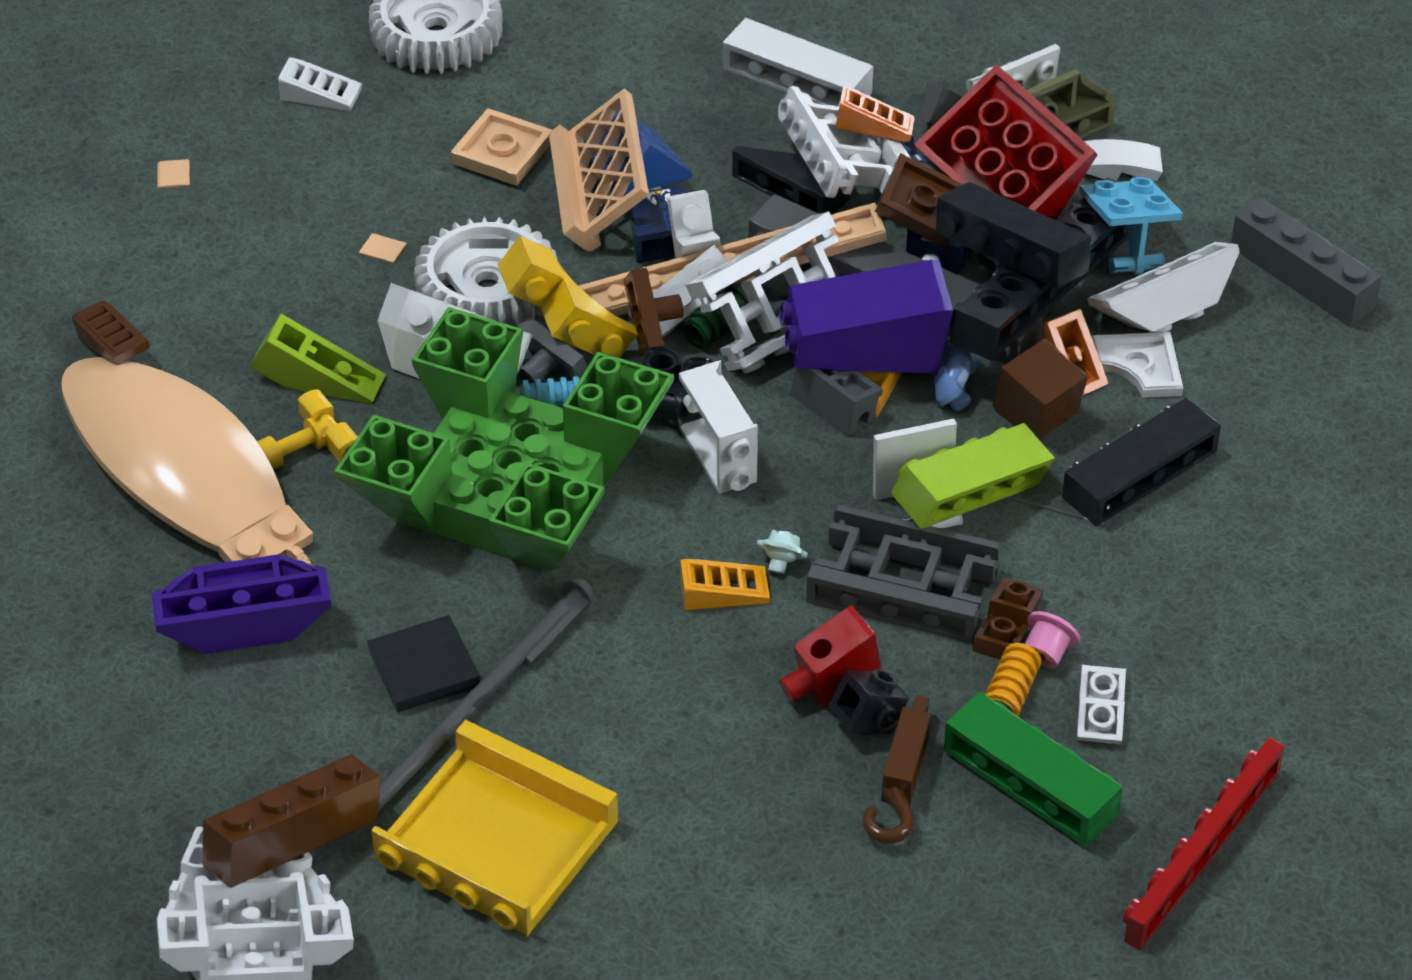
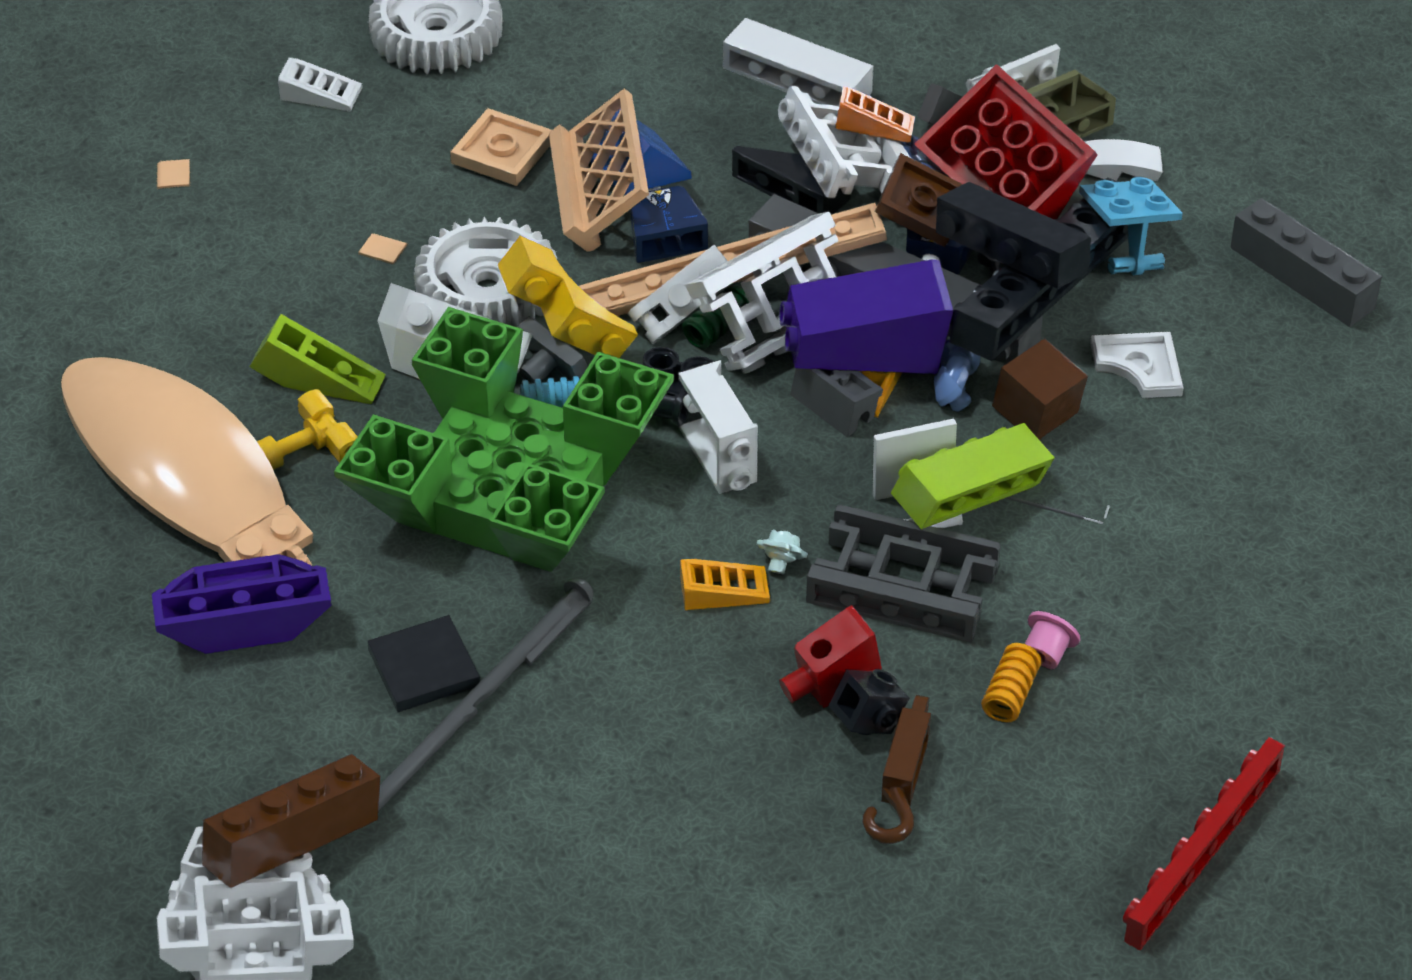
reddish brown slope [72,300,150,365] -> none
yellow panel [371,719,618,936] -> none
reddish brown tile [623,267,684,357] -> none
white slope [667,190,720,258] -> none
green brick [943,692,1123,847] -> none
reddish brown slope [972,578,1044,659] -> none
orange slope [1042,308,1109,395] -> none
black brick [1062,397,1221,527] -> none
white slope [1077,665,1126,745] -> none
white wedge [1087,242,1240,333] -> none

